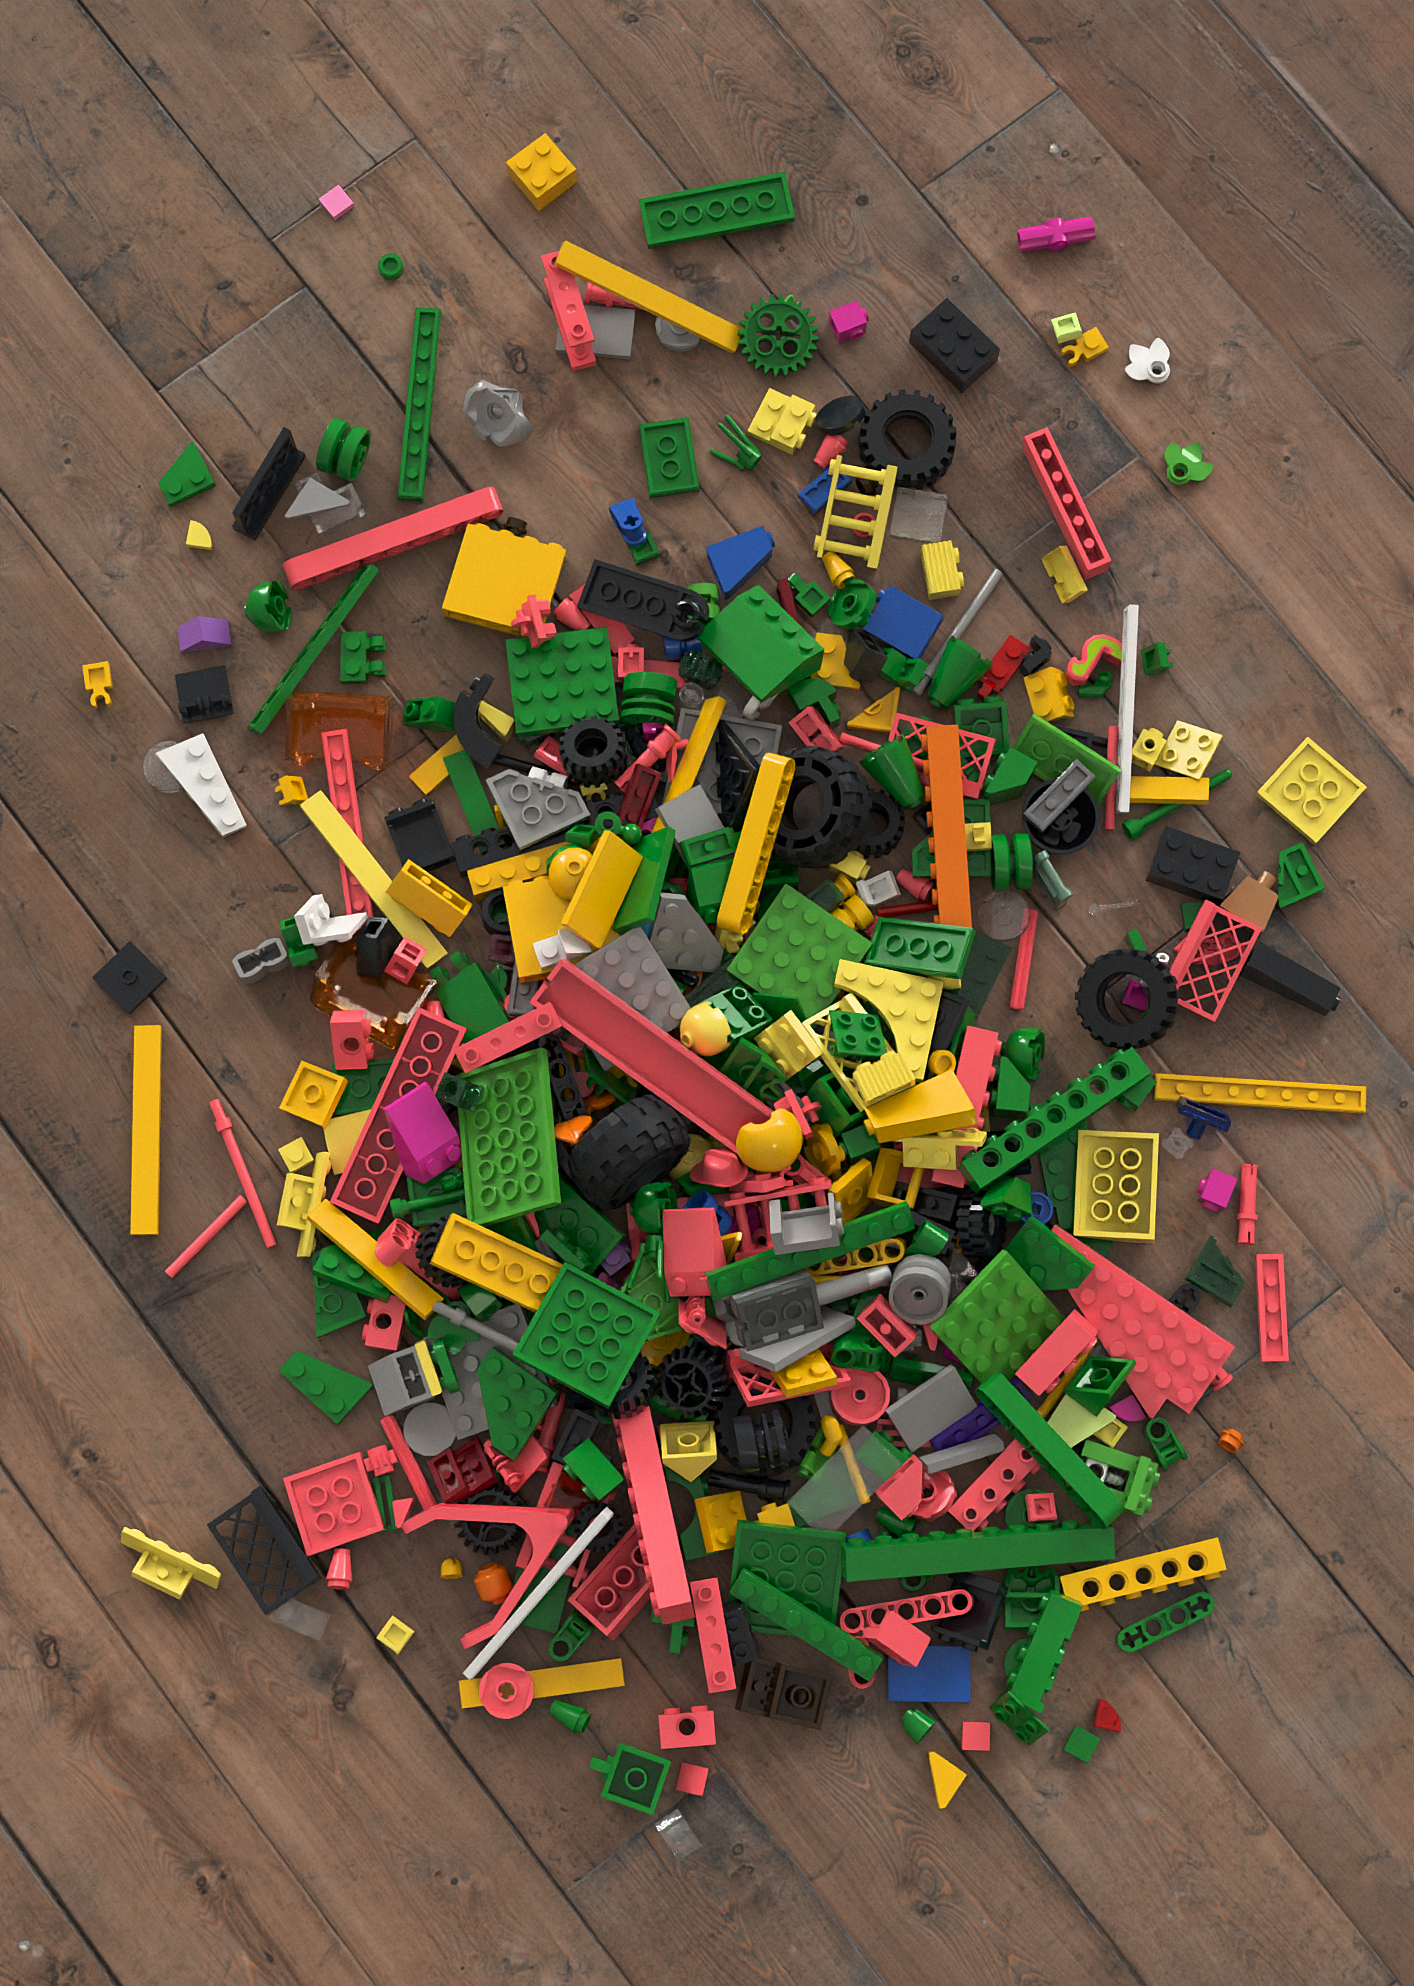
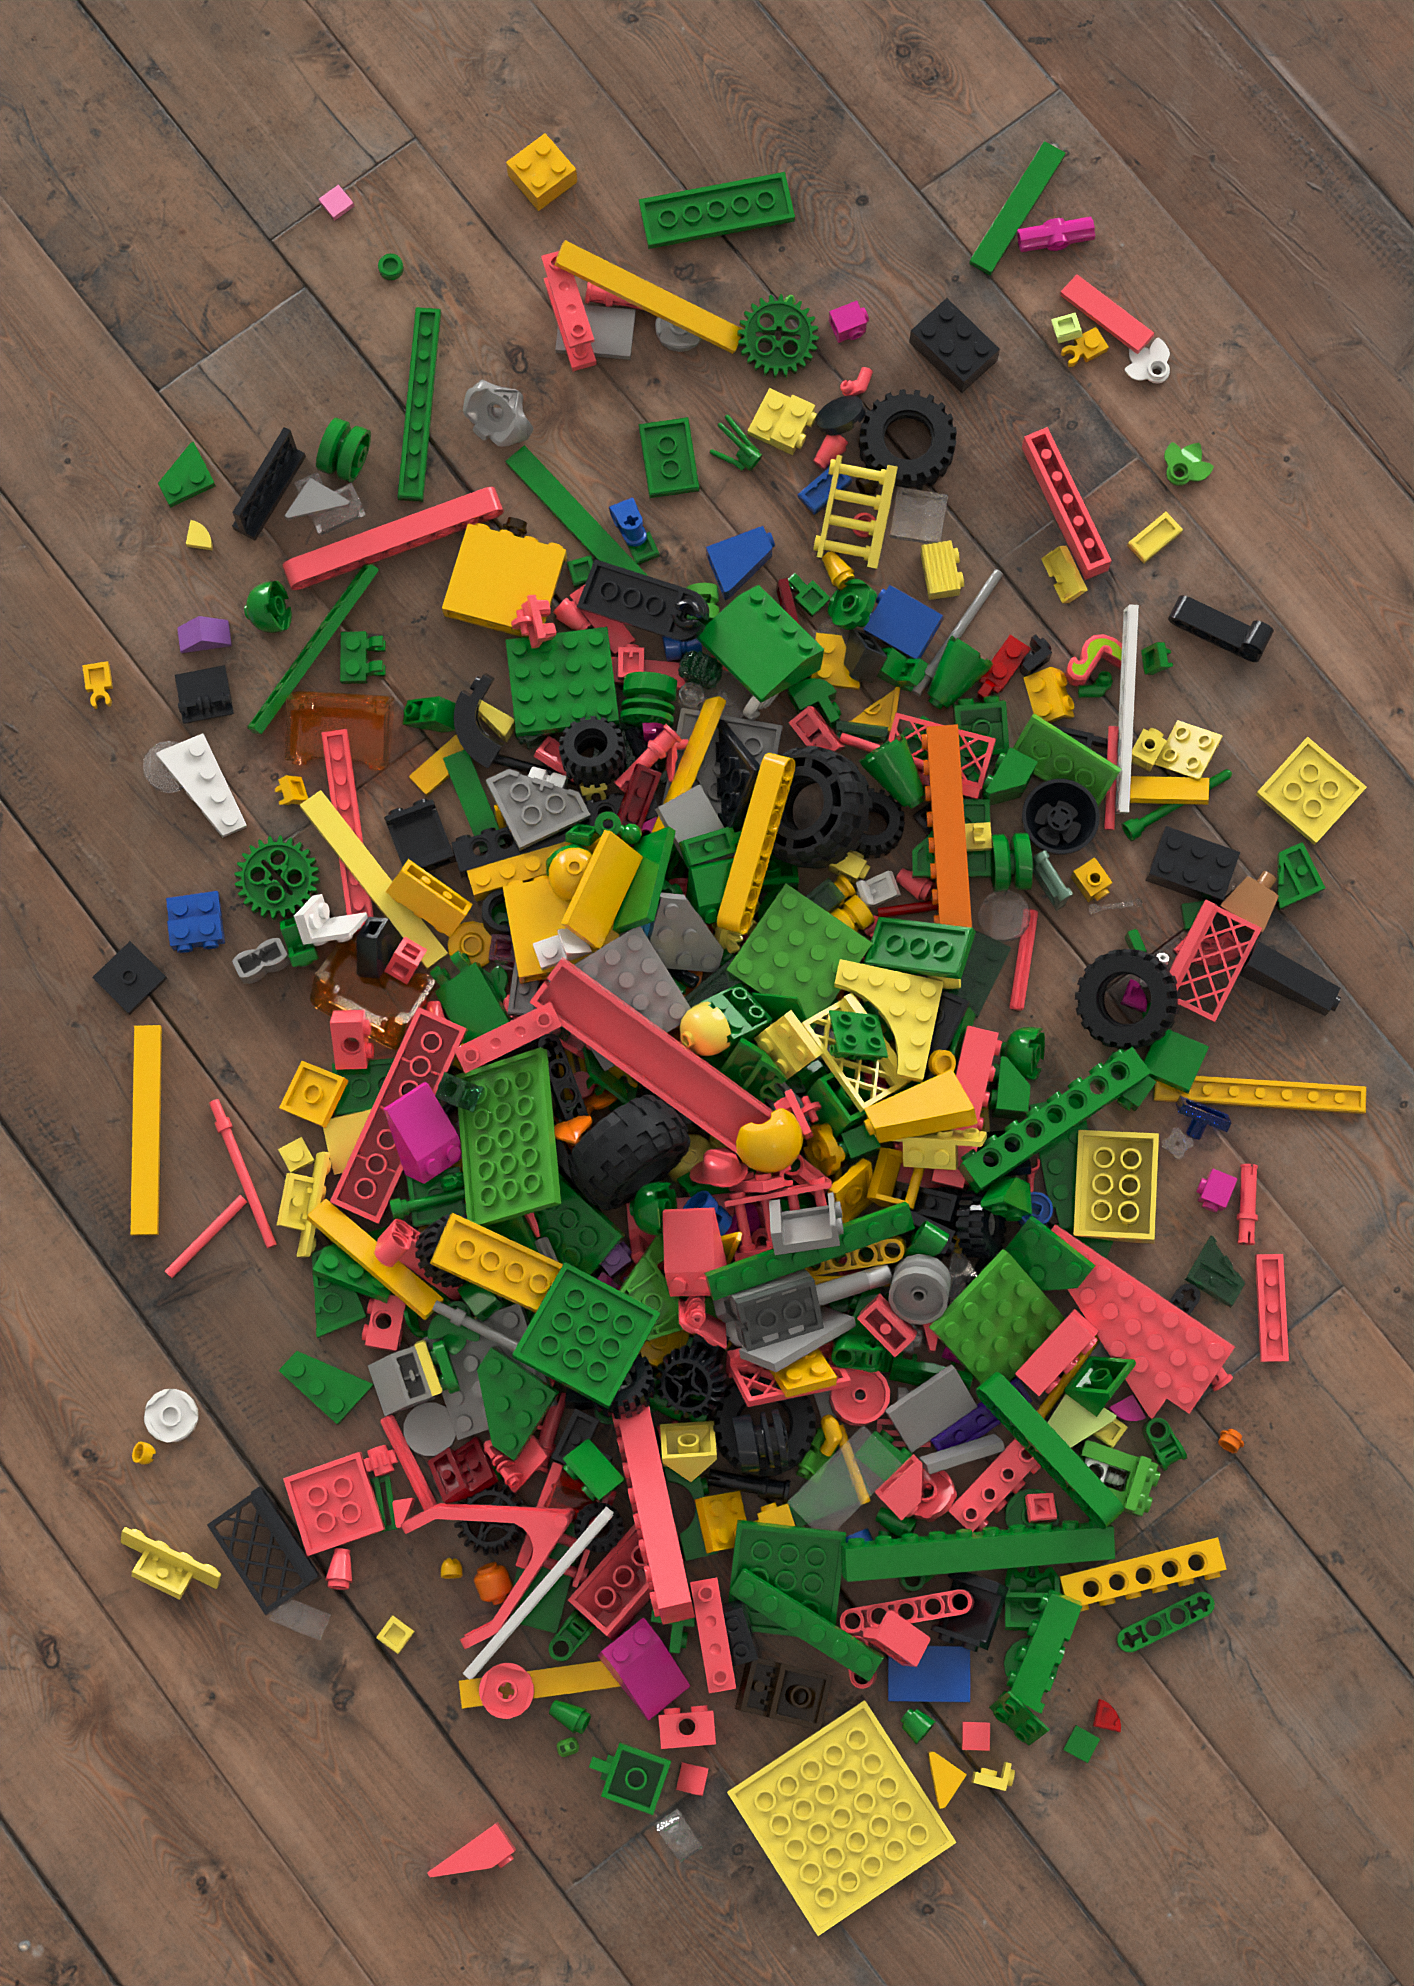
green plate [540,1228,593,1272] -> none
green plant [627,1235,671,1303] -> none
light yellow brick [853,1051,916,1107] -> none
flat silver tile [1023,759,1096,833] -> none
none -> yellow hinge [132,1442,156,1465]
none -> white tile [144,1389,198,1443]
none -> blue plate [166,891,225,953]
none -> green gear [234,835,320,920]
none -> coral slope [427,1822,516,1877]
none -> yellow wheel [447,921,496,967]
none -> green tile [506,445,648,576]
none -> bright green rock [557,1737,579,1757]
none -> green tile [567,555,593,588]
none -> dark pink slope [597,1617,690,1721]
none -> light yellow plate [727,1700,957,1936]
none -> clear green tile [835,720,888,743]
none -> coral arm [840,367,873,396]
none -> green tile [969,141,1066,276]
none -> light yellow bracket [971,1762,1015,1791]
none -> coral hand [1027,1158,1040,1192]
none -> coral tile [1060,274,1154,354]
none -> yellow brick [1071,857,1113,902]
none -> light yellow tile [1127,512,1183,564]
none -> green tile [1144,1029,1209,1094]
none -> black beam [1168,595,1274,662]

